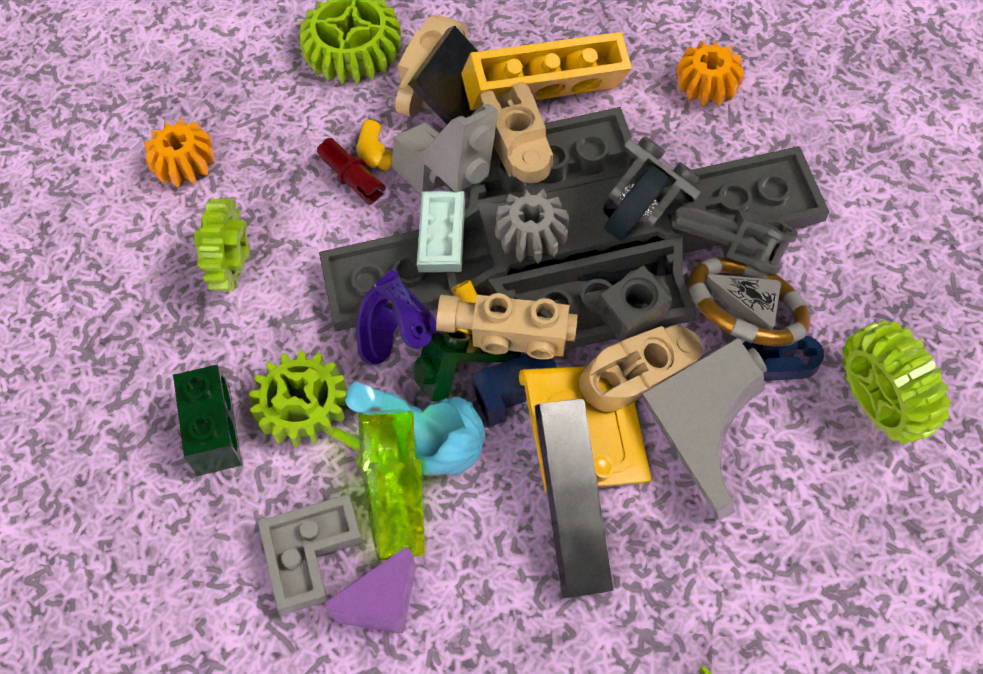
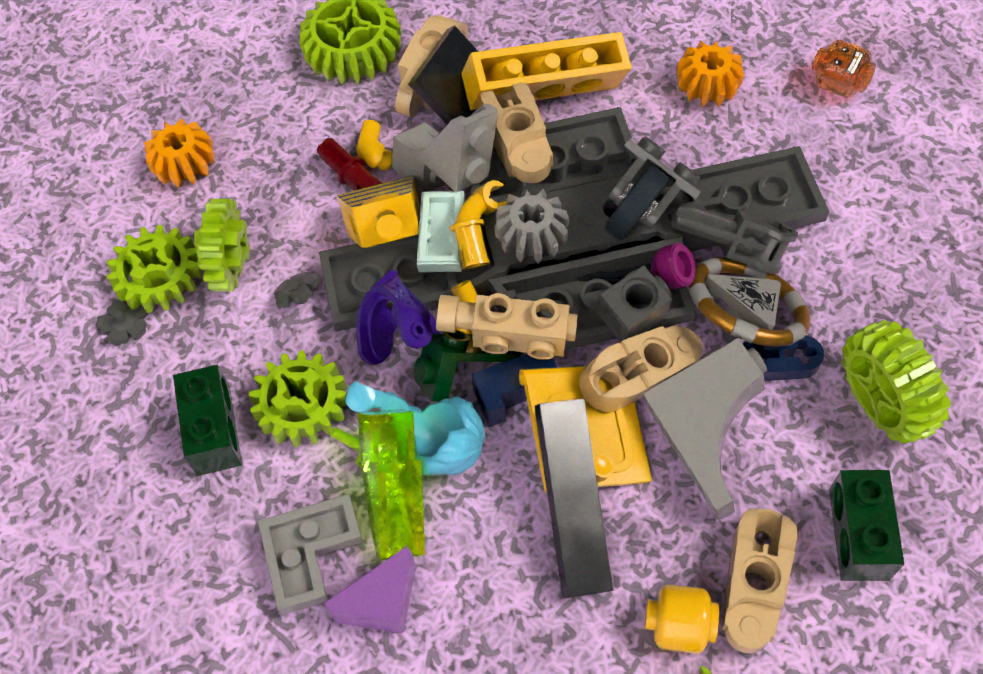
none -> dark grey plant [95,299,149,346]
none -> lime gear [107,225,202,313]
none -> dark grey plant [273,272,323,309]
none -> yellow torso [337,176,421,248]
none -> yellow piece [449,180,506,269]
none -> yellow head [645,584,719,654]
none -> magenta tile [650,243,696,290]
none -> tan piece [722,508,798,654]
none -> clear orange head [812,39,876,98]
none -> dark green brick [829,470,905,581]

